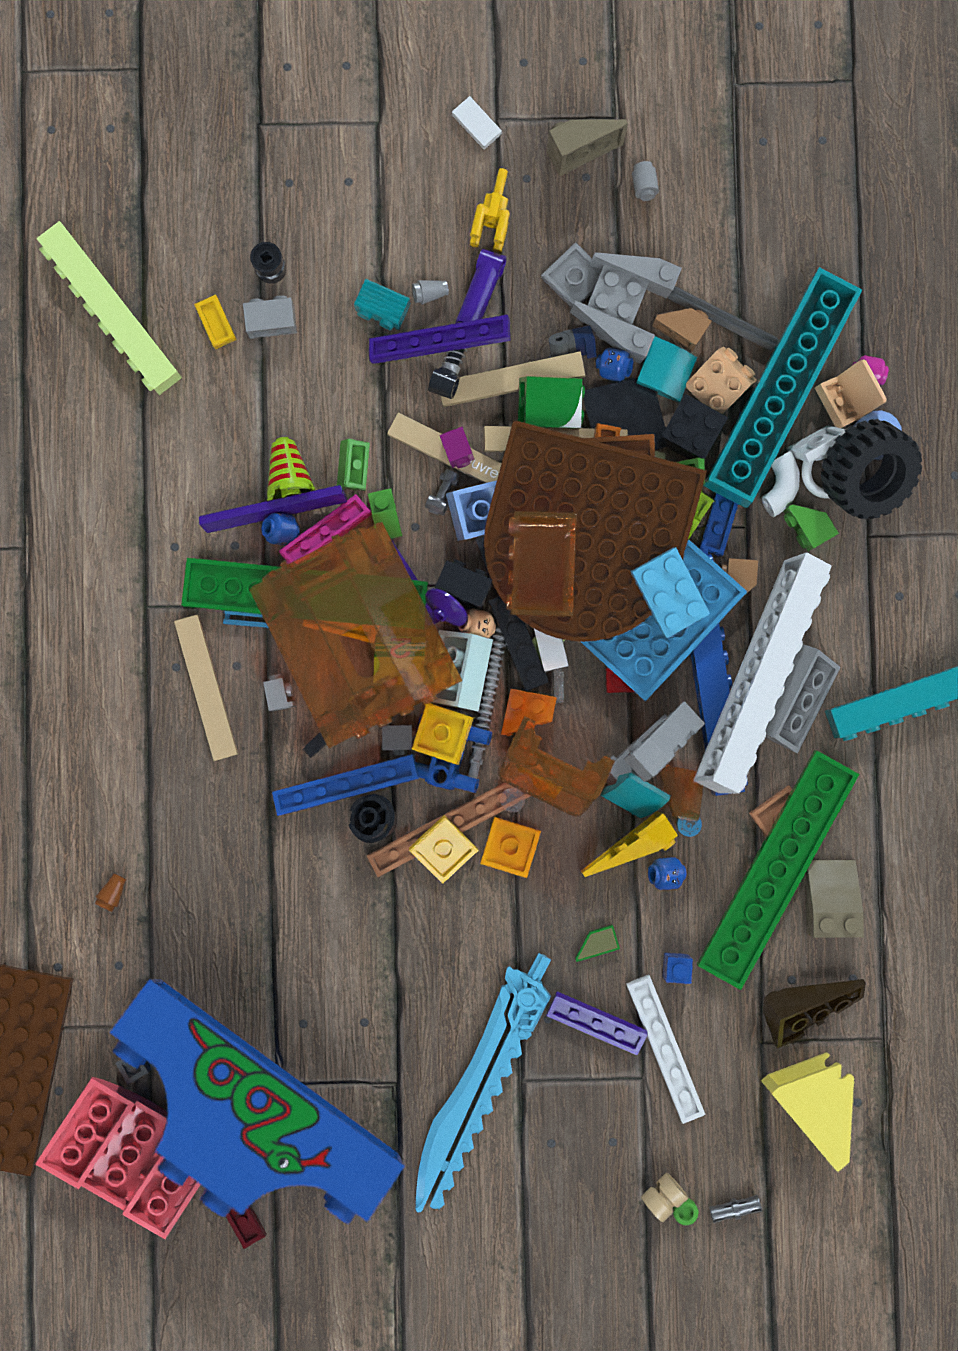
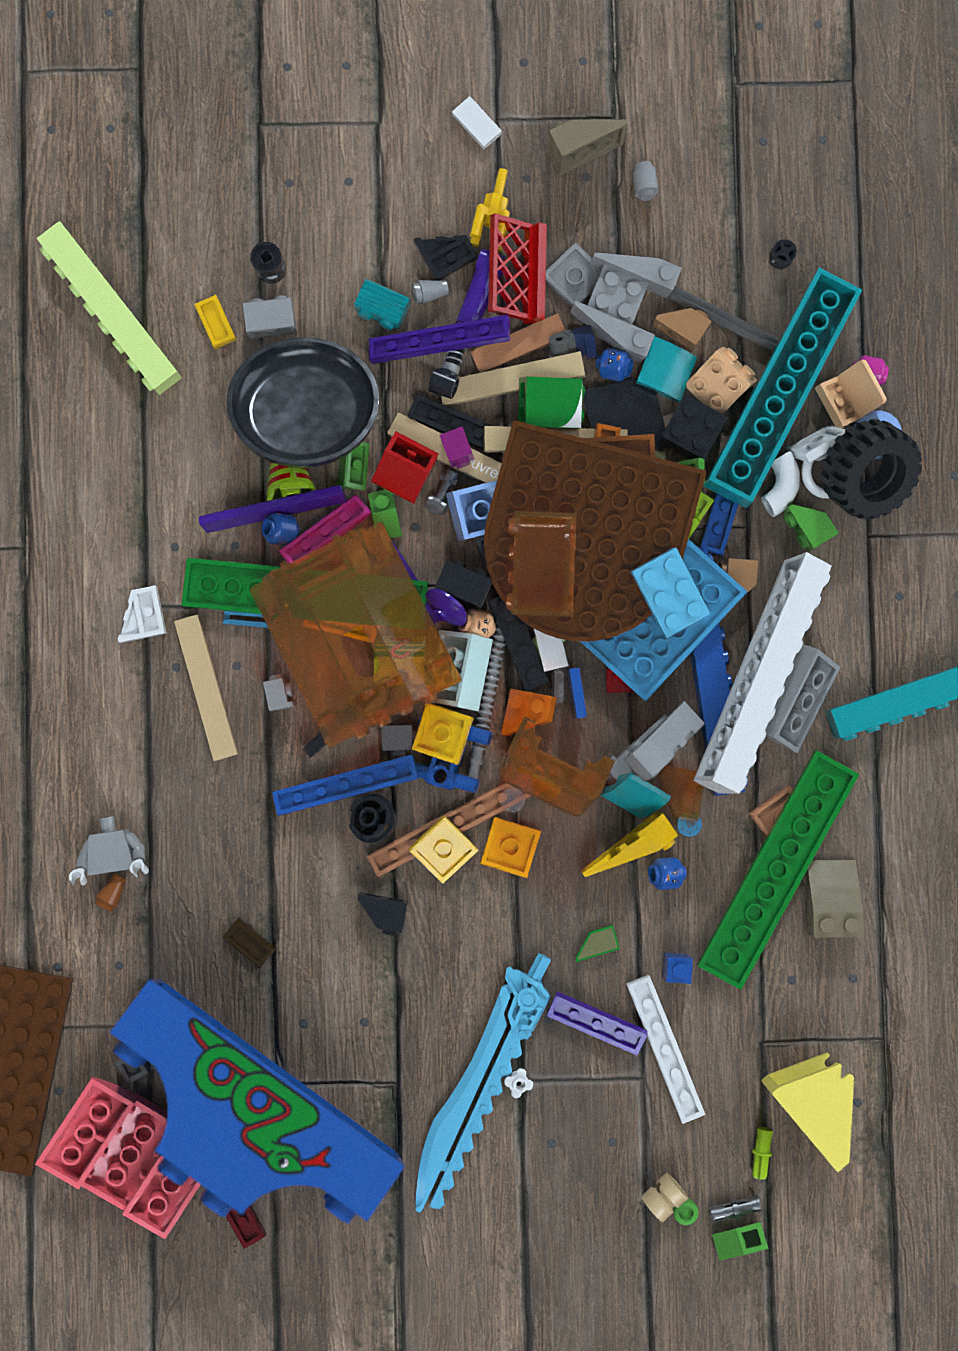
dark brown wedge [763,979,866,1049] -> none
none -> light grey torso [69,816,149,886]
none -> white wing [118,585,167,643]
none -> dark brown tile [222,917,276,969]
none -> black dish [226,338,379,468]
none -> black slope [358,892,408,936]
none -> red slope [371,431,439,504]
none -> black plate [407,394,497,455]
none -> black wing [413,235,478,281]
none -> nougat tile [470,313,565,373]
none -> red fence [488,213,547,325]
none -> white plate [504,1068,533,1098]
none -> blue tile [566,668,587,719]
none -> bright green slope [712,1222,768,1261]
none -> lime axle [752,1127,773,1180]
none -> black wheel [769,239,797,269]

